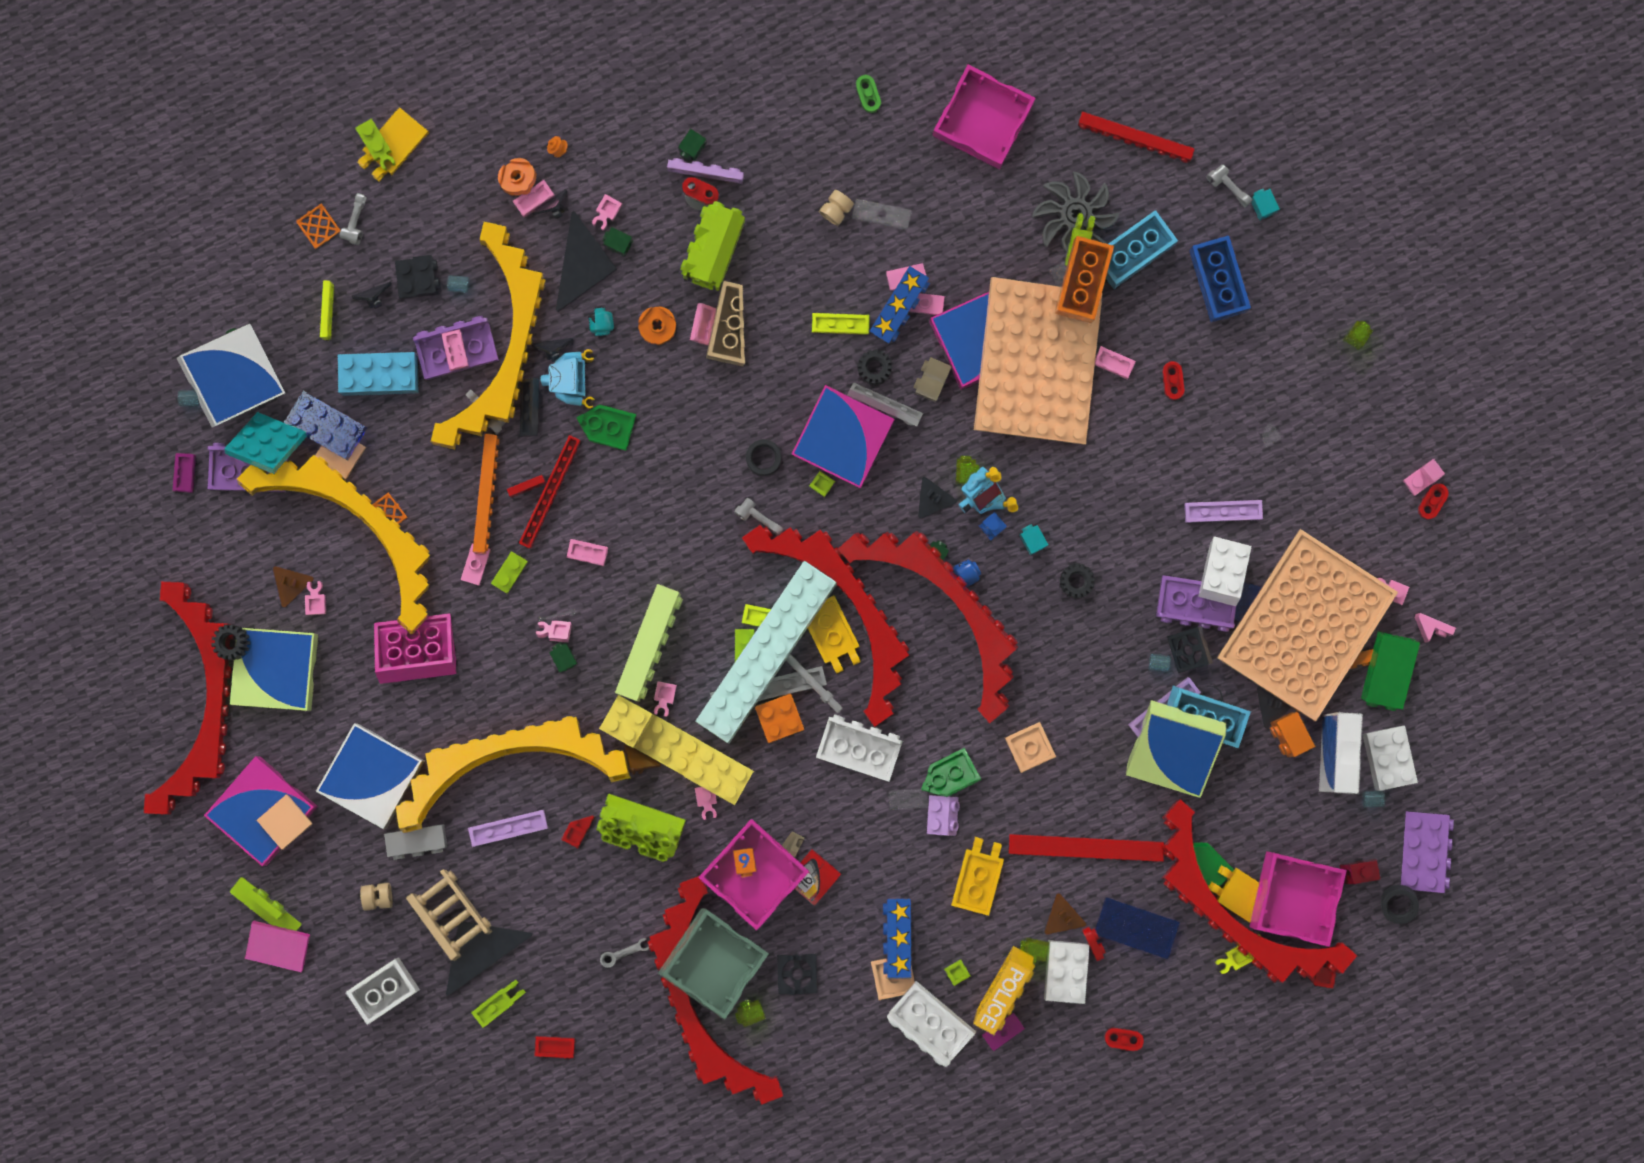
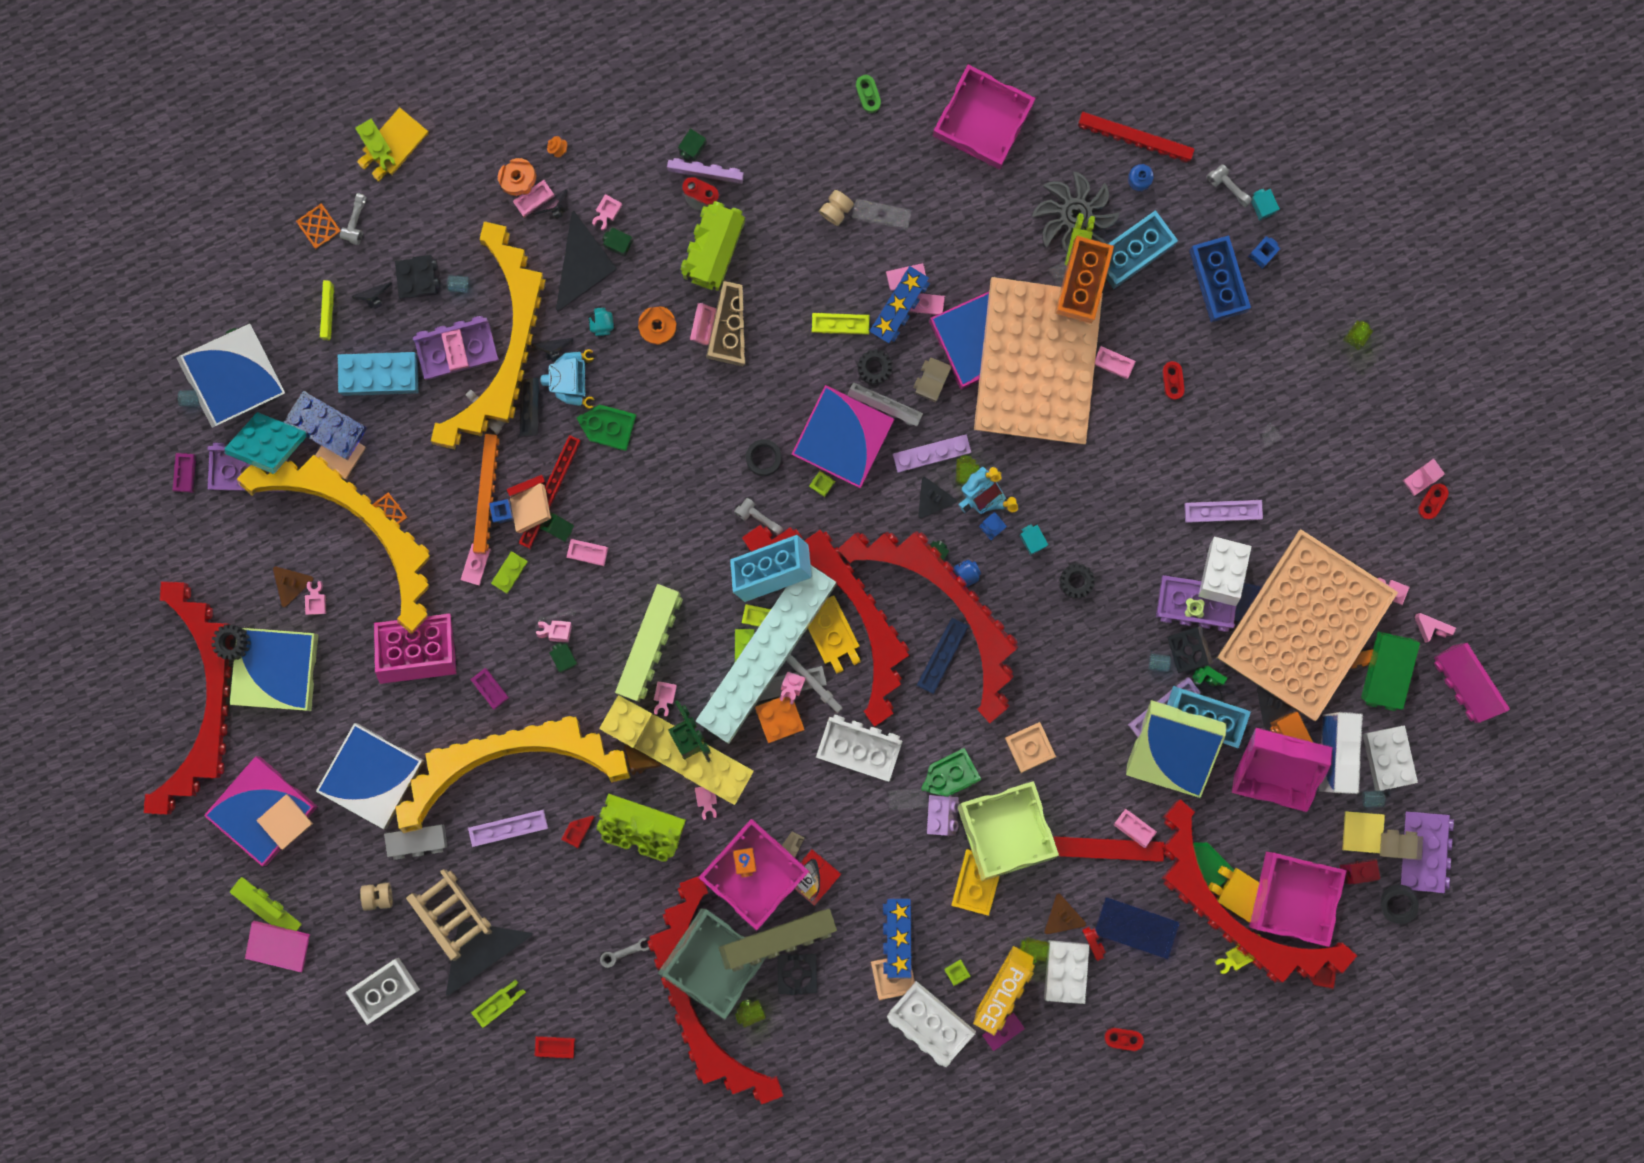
none -> magenta plate [470,668,509,710]
none -> blue brick [489,499,514,523]
none -> light nougat tile [510,483,551,533]
none -> dark green brick [539,512,574,542]
none -> dark green bracket [668,700,711,763]
none -> olive brick [718,909,837,972]
none -> medium azure brick [730,535,812,602]
none -> bright pink plate [780,672,805,704]
none -> lavender plate [893,435,971,473]
none -> dark blue tile [916,618,969,694]
none -> yellowish green tile [957,781,1059,881]
none -> bright pink plate [1114,809,1157,848]
none -> blue head [1128,164,1154,191]
none -> yellowish green plate [1185,598,1205,618]
none -> green bracket [1192,666,1227,687]
none -> dark pink tile [1232,728,1332,812]
none -> blue brick [1248,236,1280,269]
none -> light yellow tile [1342,811,1385,853]
none -> dark tan brick [1380,830,1423,860]
none -> dark pink slope [1434,643,1510,723]

